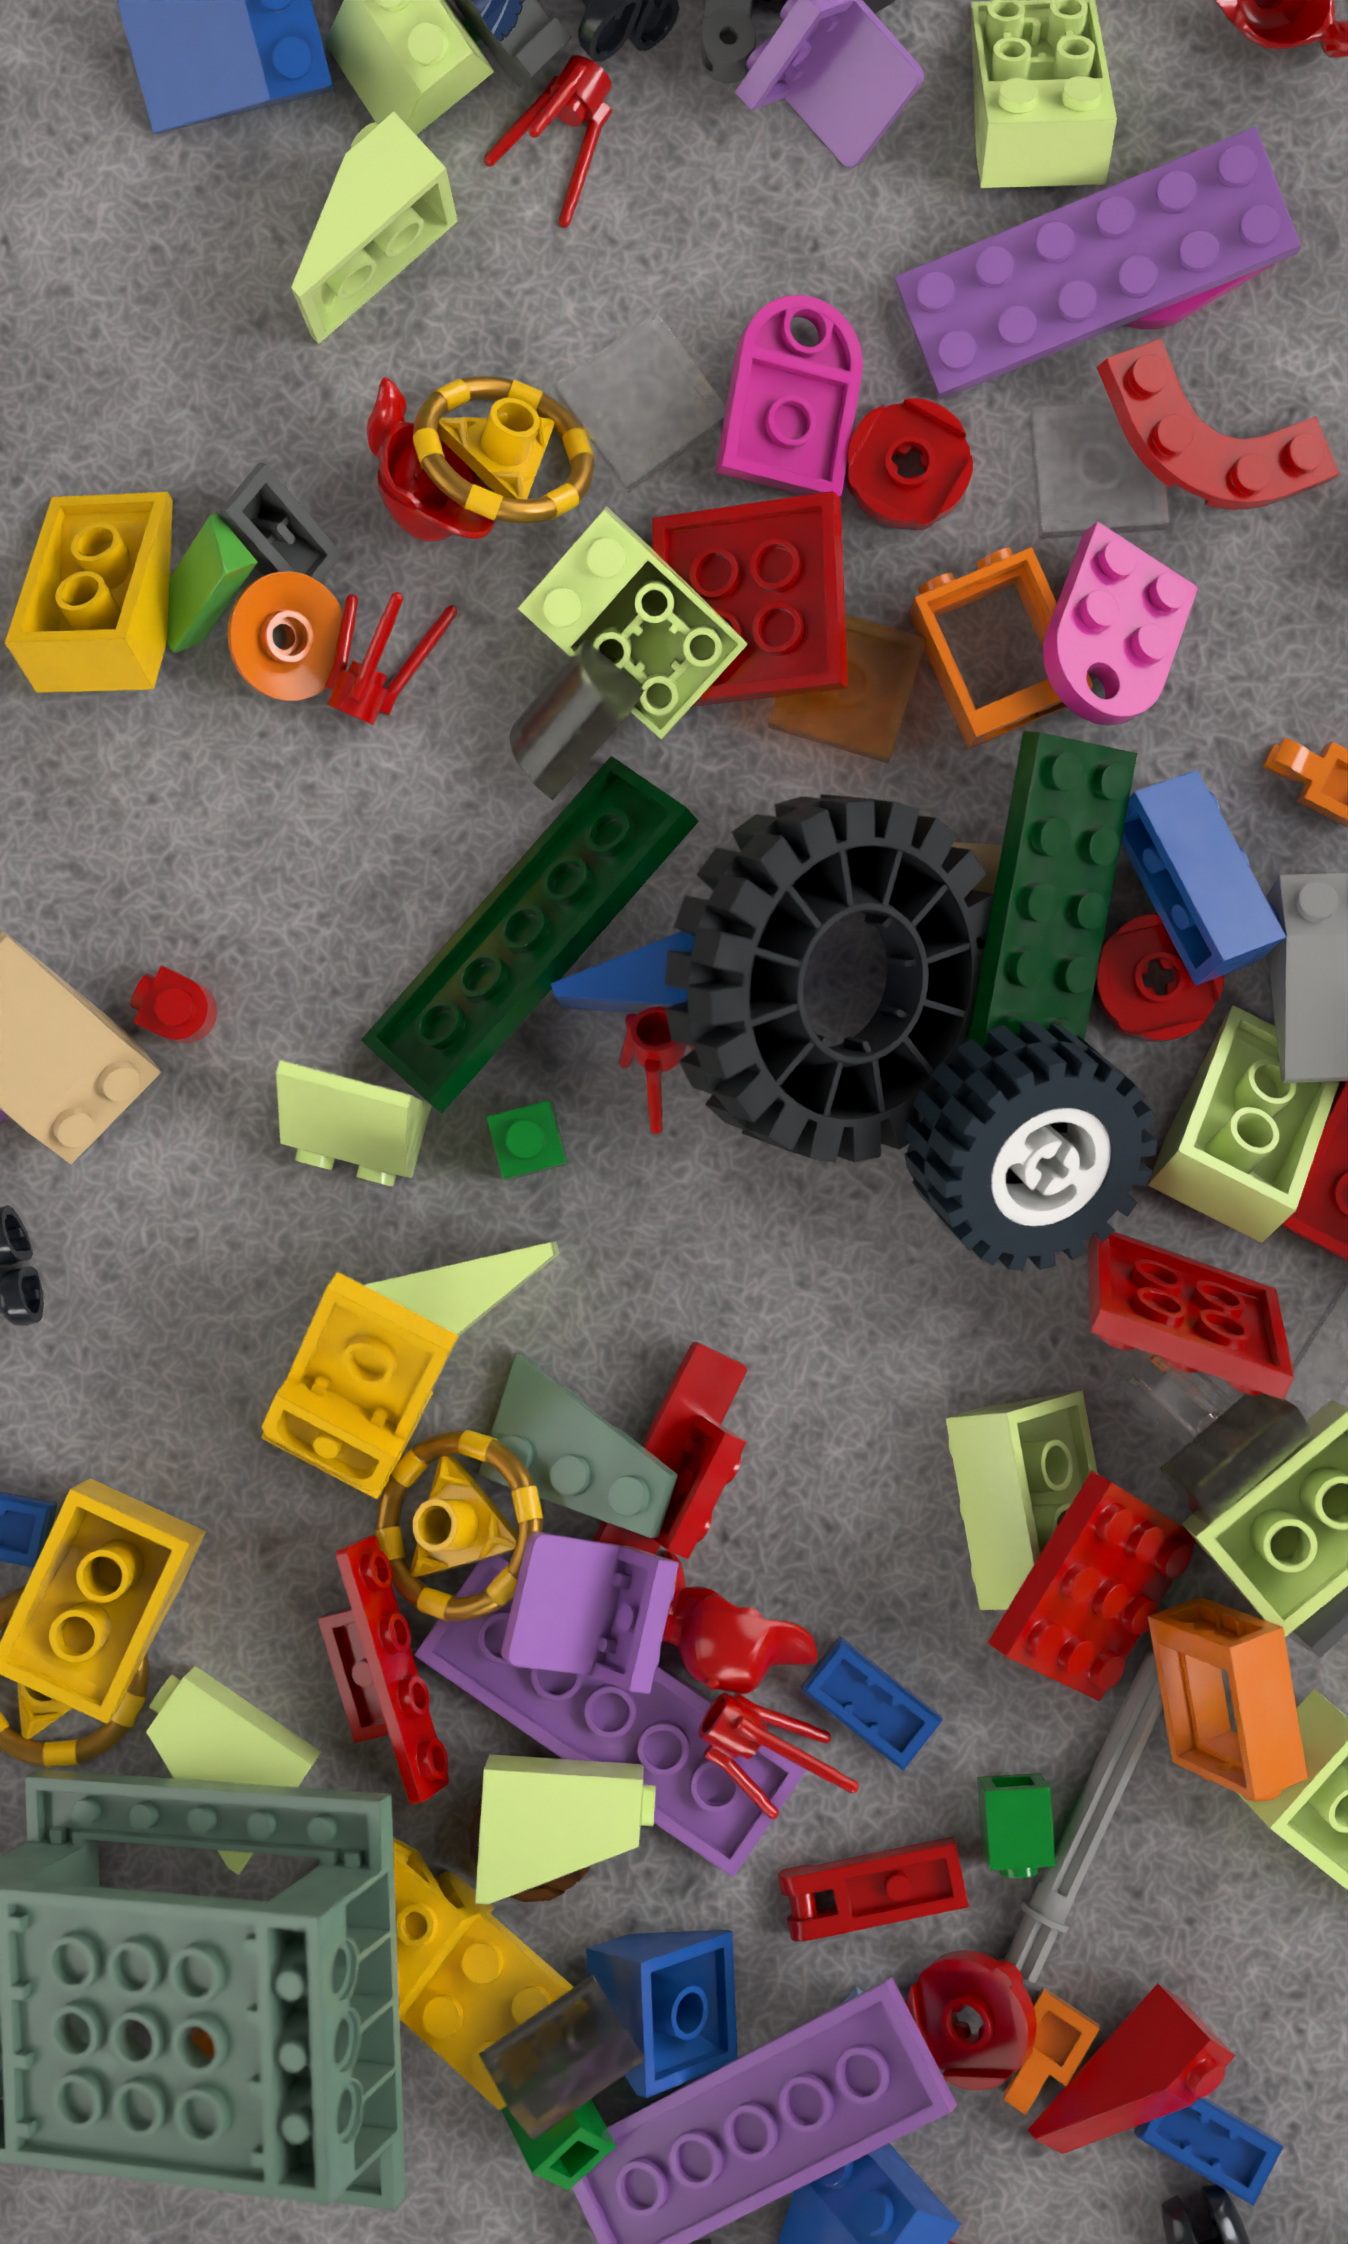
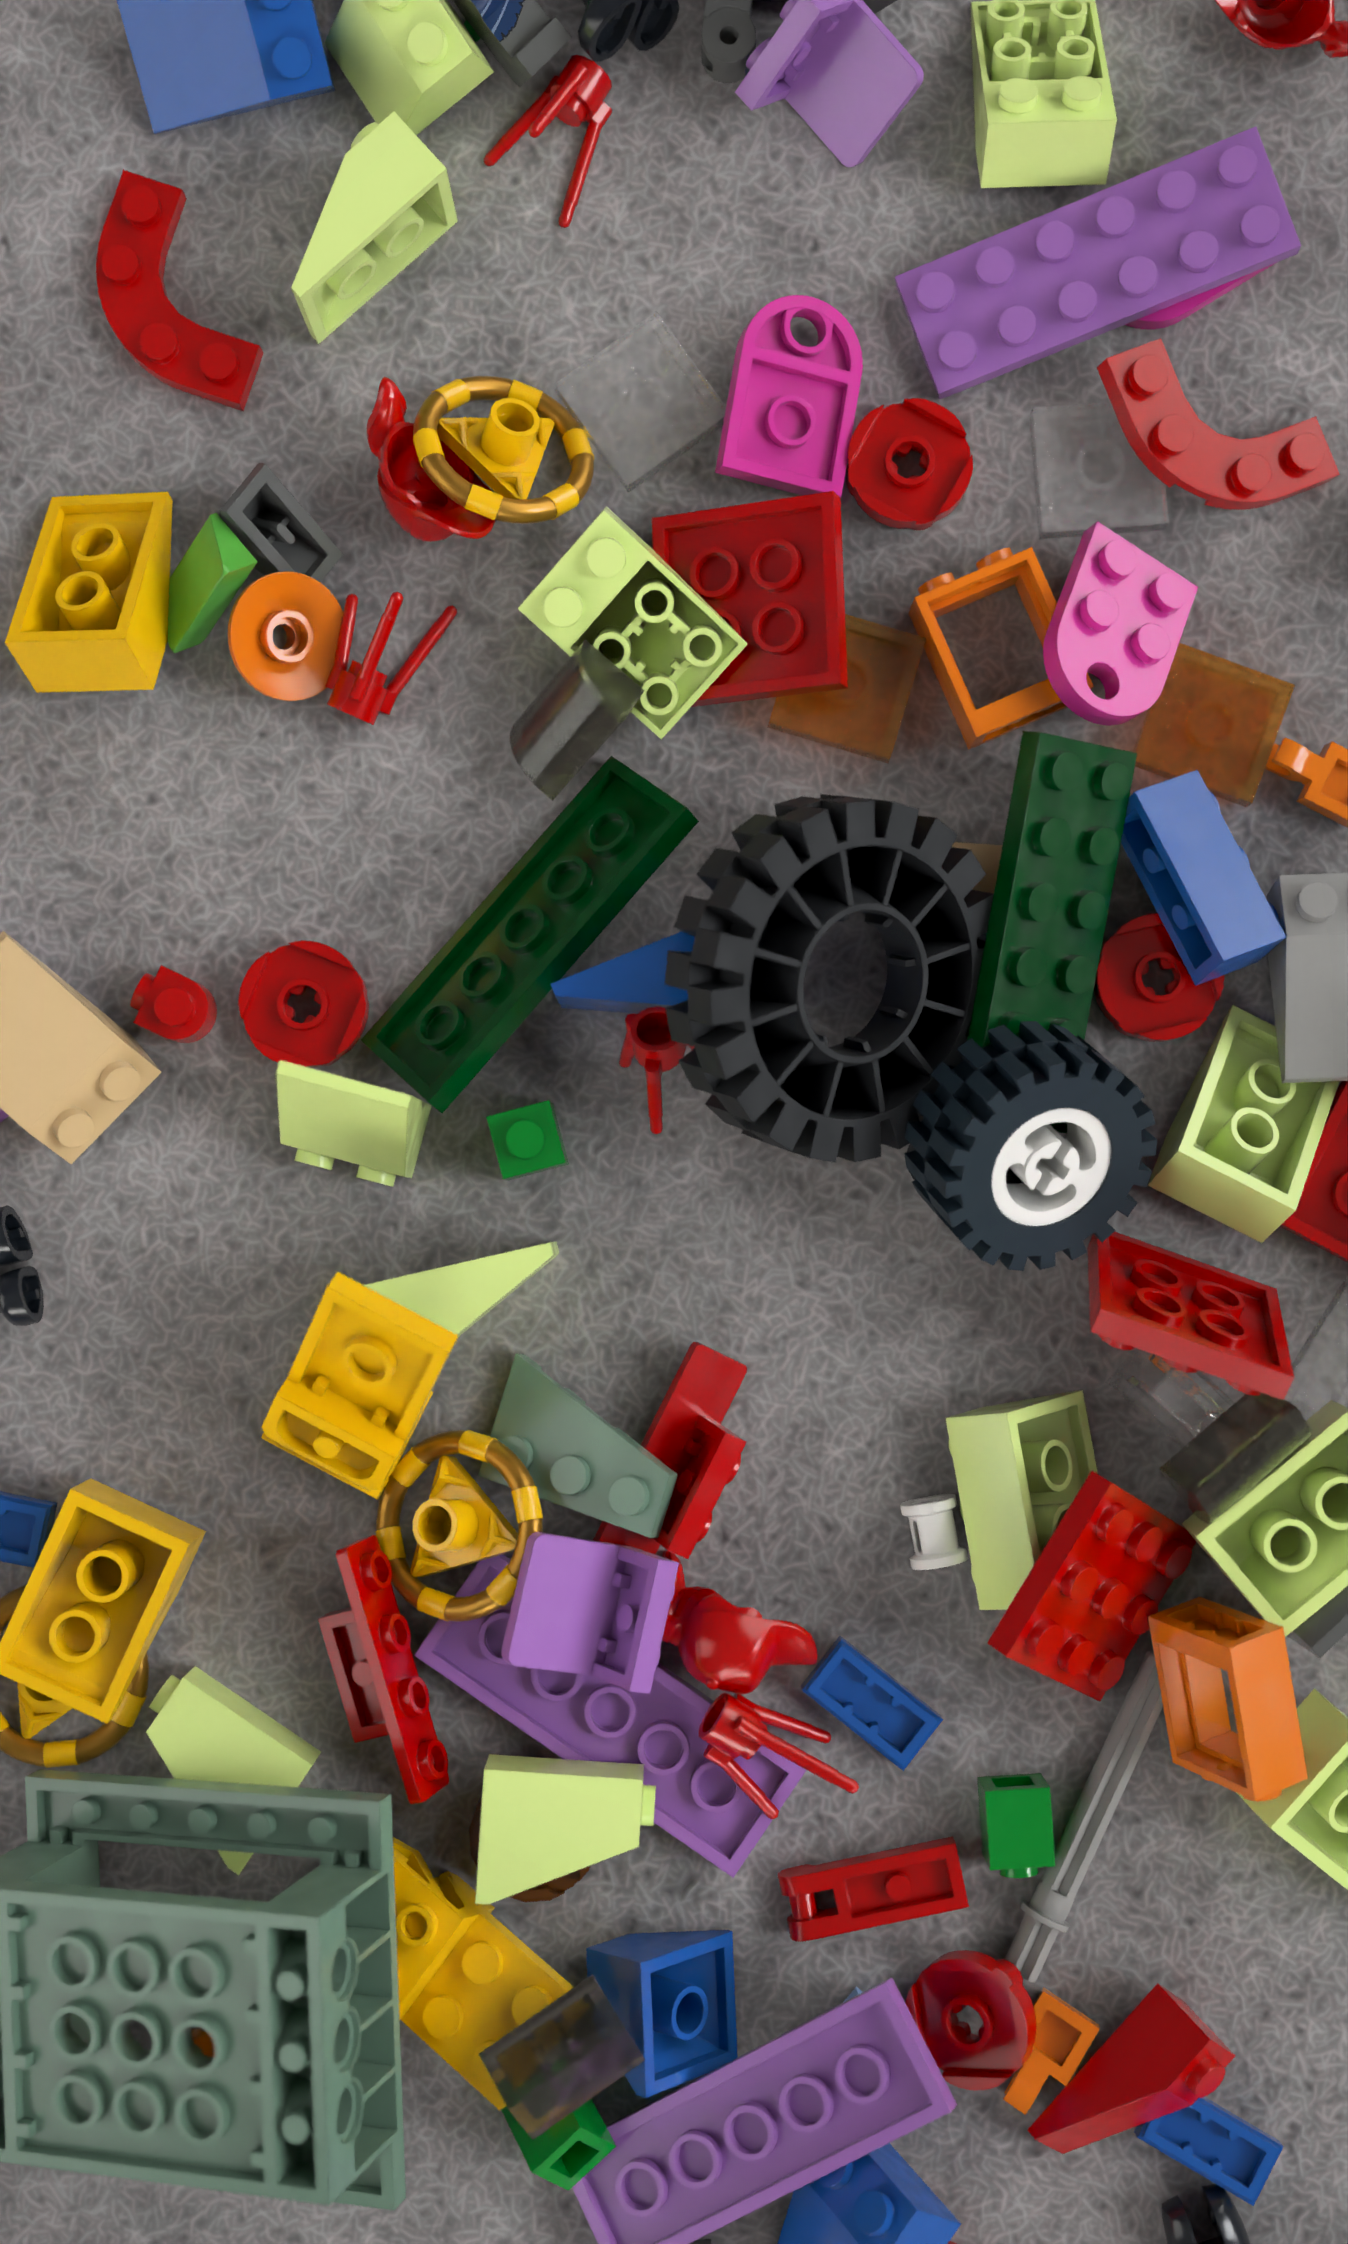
none -> red plate [96,170,264,411]
none -> red plate [238,940,369,1068]
none -> white bush [900,1494,968,1570]
none -> clear orange plate [1133,643,1295,807]

